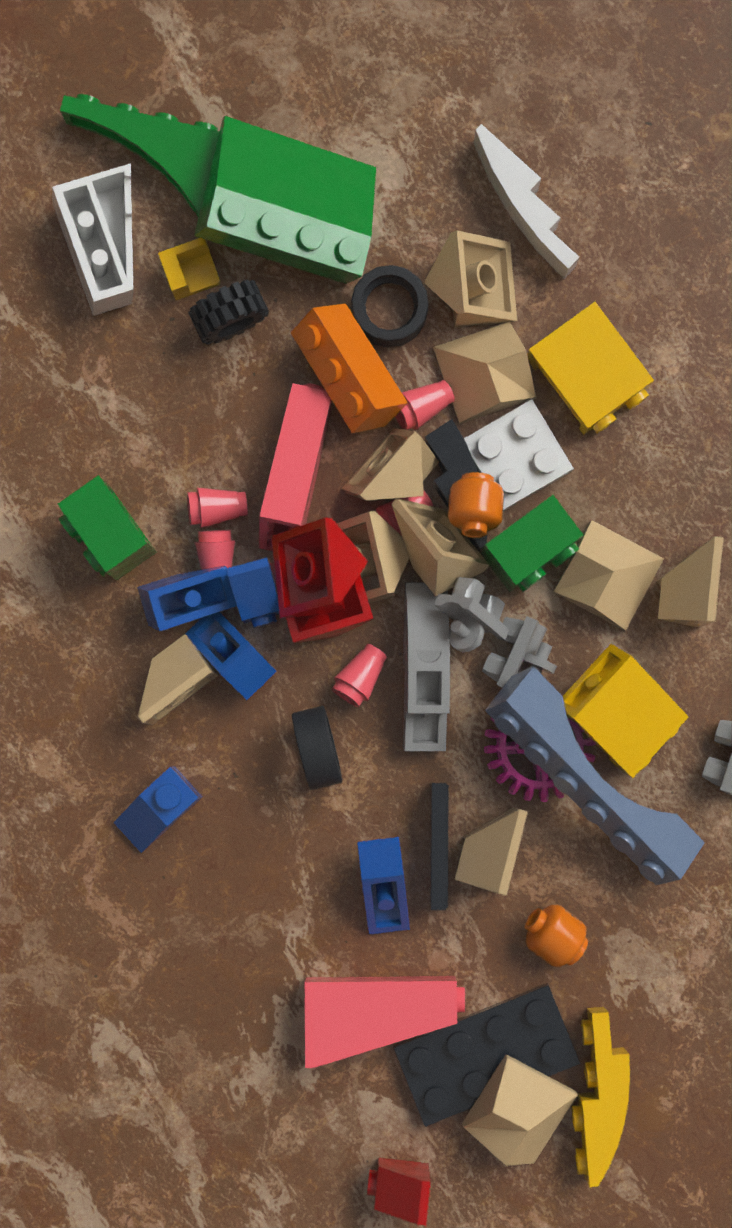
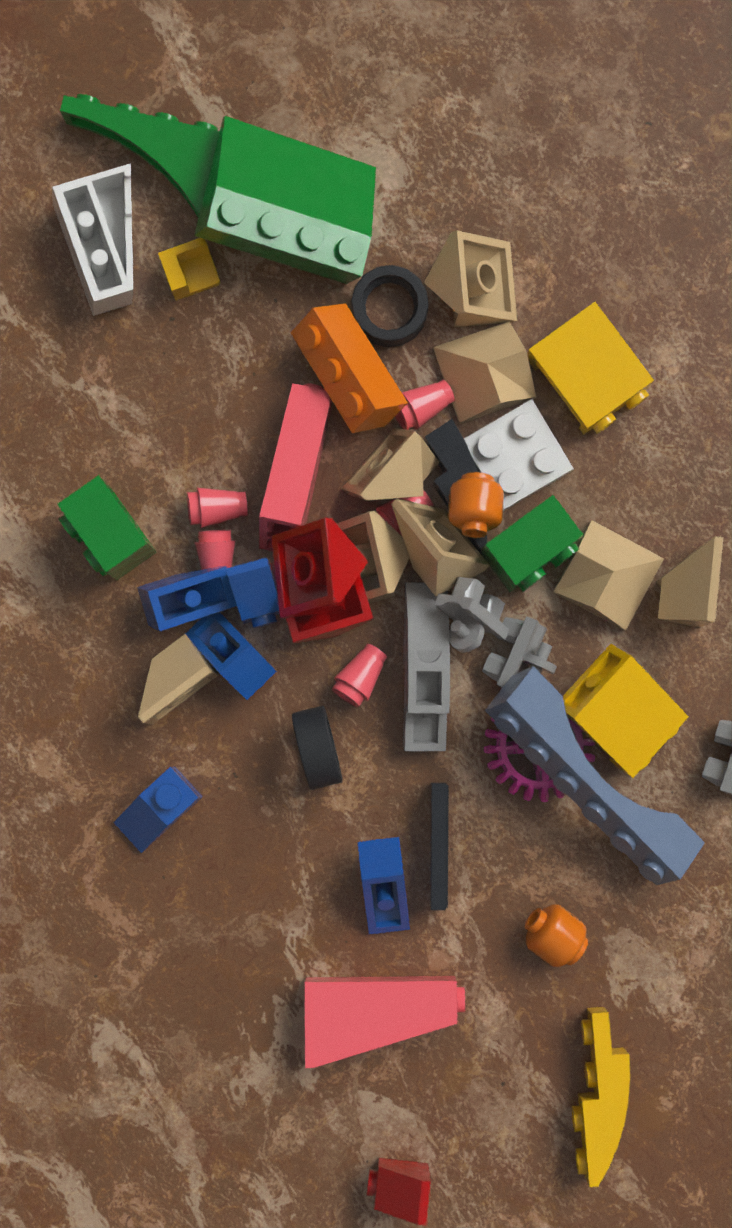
black tyre [188,280,269,345] -> none
black plate [393,983,580,1127] -> none
tan slope [455,807,528,896] -> none
tan slope [462,1055,578,1166] -> none
white slope [474,124,579,279] -> none

